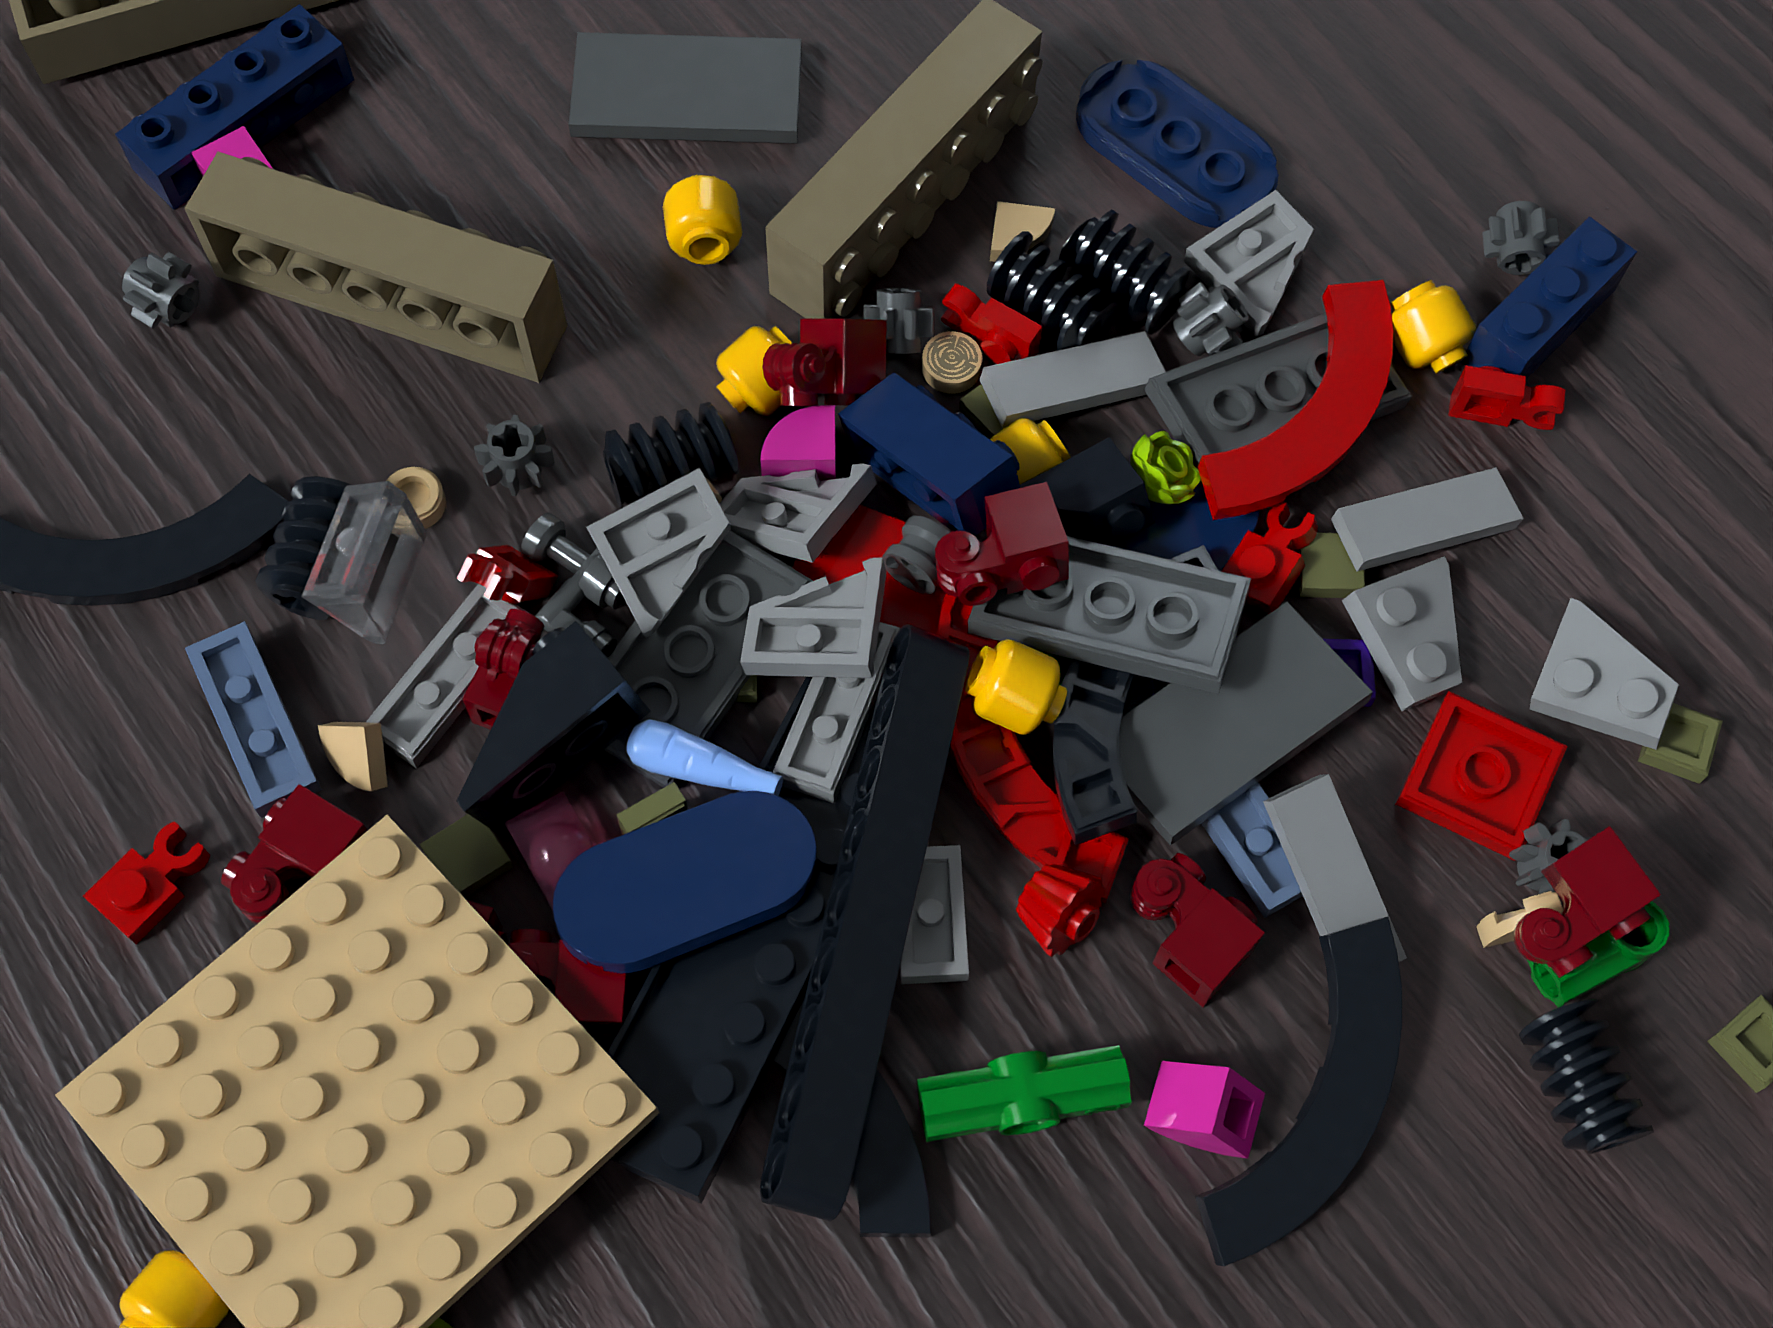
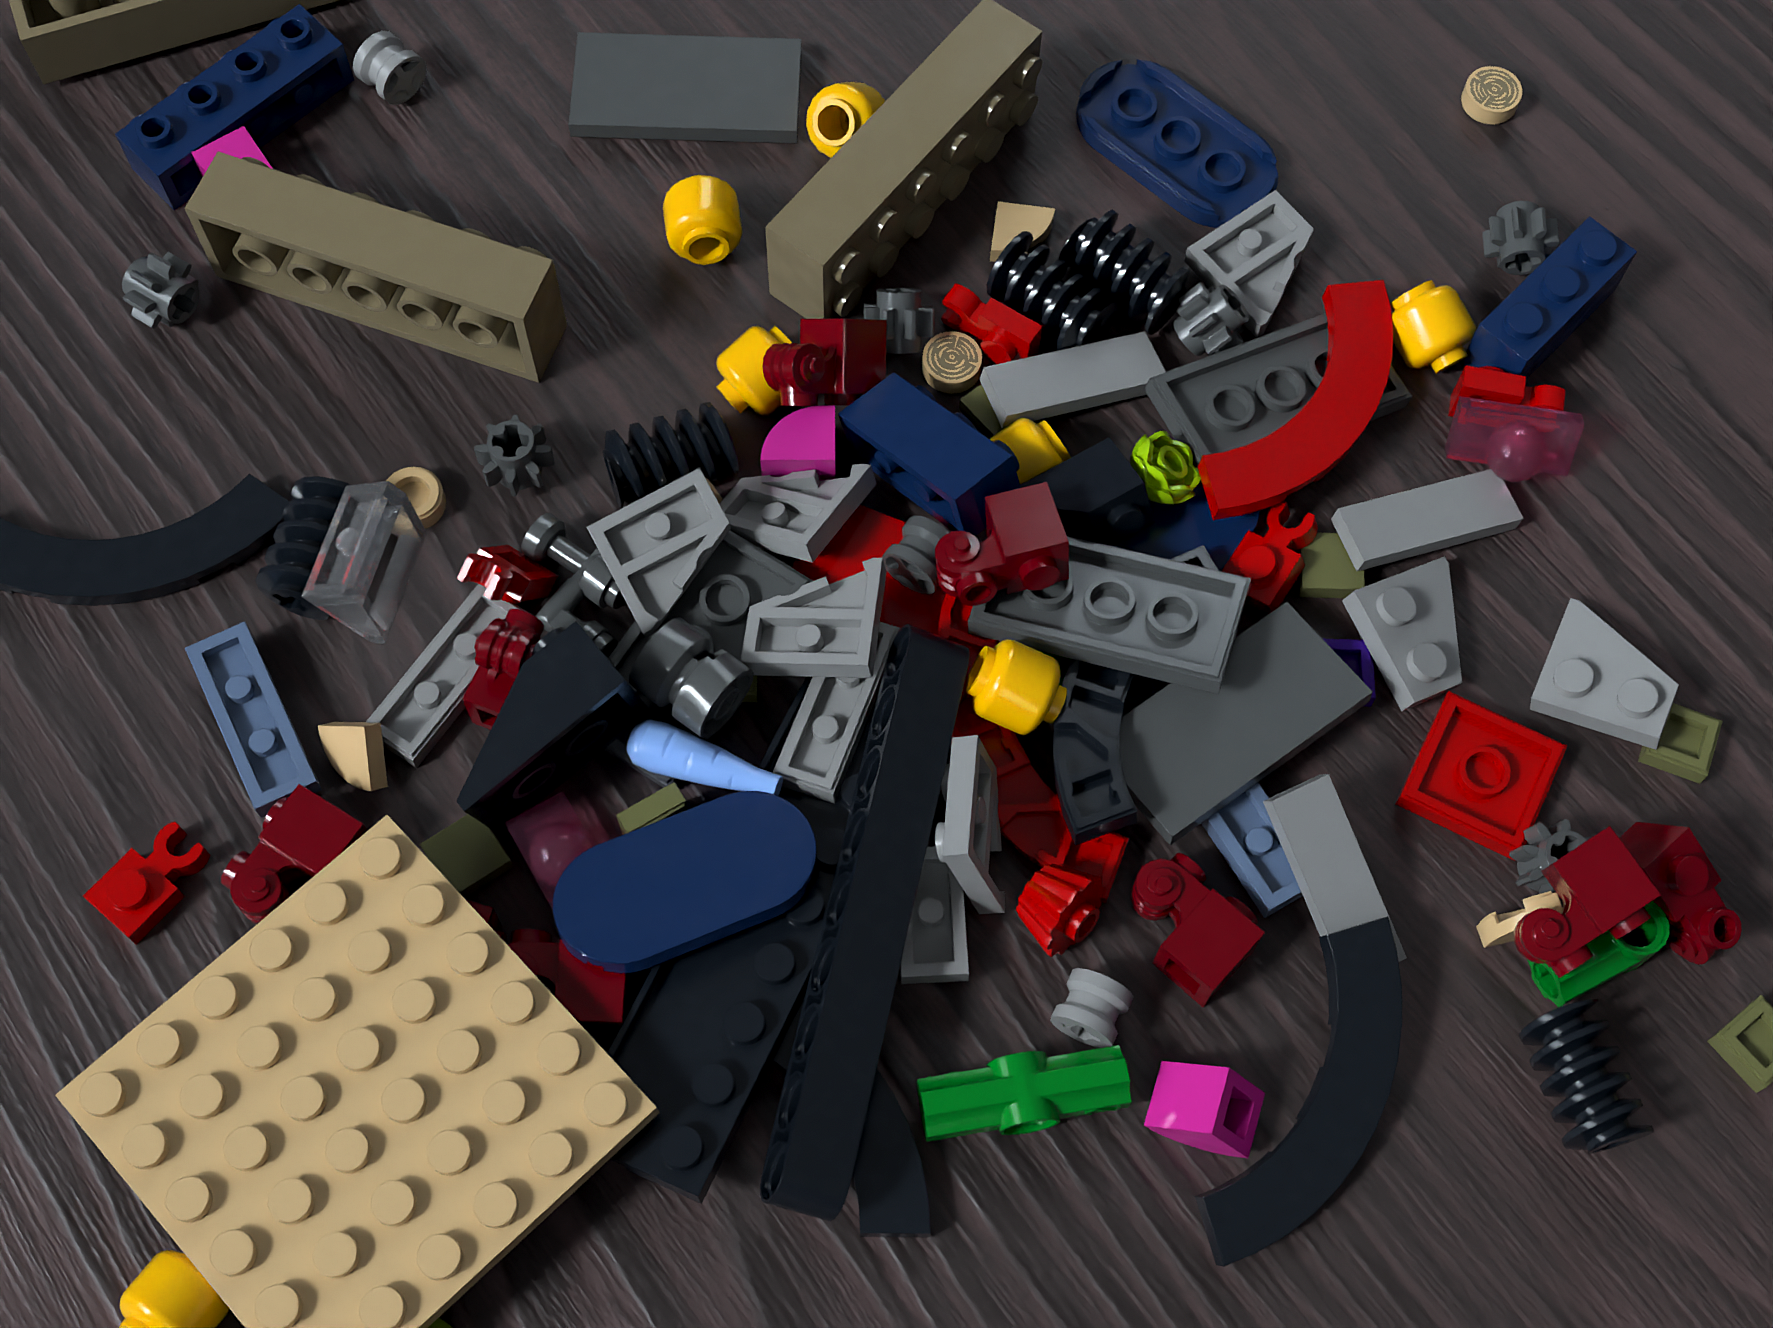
none -> light grey wheel [353,31,427,105]
none -> dark grey wheel [629,617,754,739]
none -> yellow head [806,82,885,158]
none -> light grey wing [935,735,1005,914]
none -> light grey wheel [1050,968,1134,1048]
none -> clear pink tile [1445,396,1584,482]
none -> tile [1461,66,1523,124]
none -> dark red brick [1619,822,1742,965]

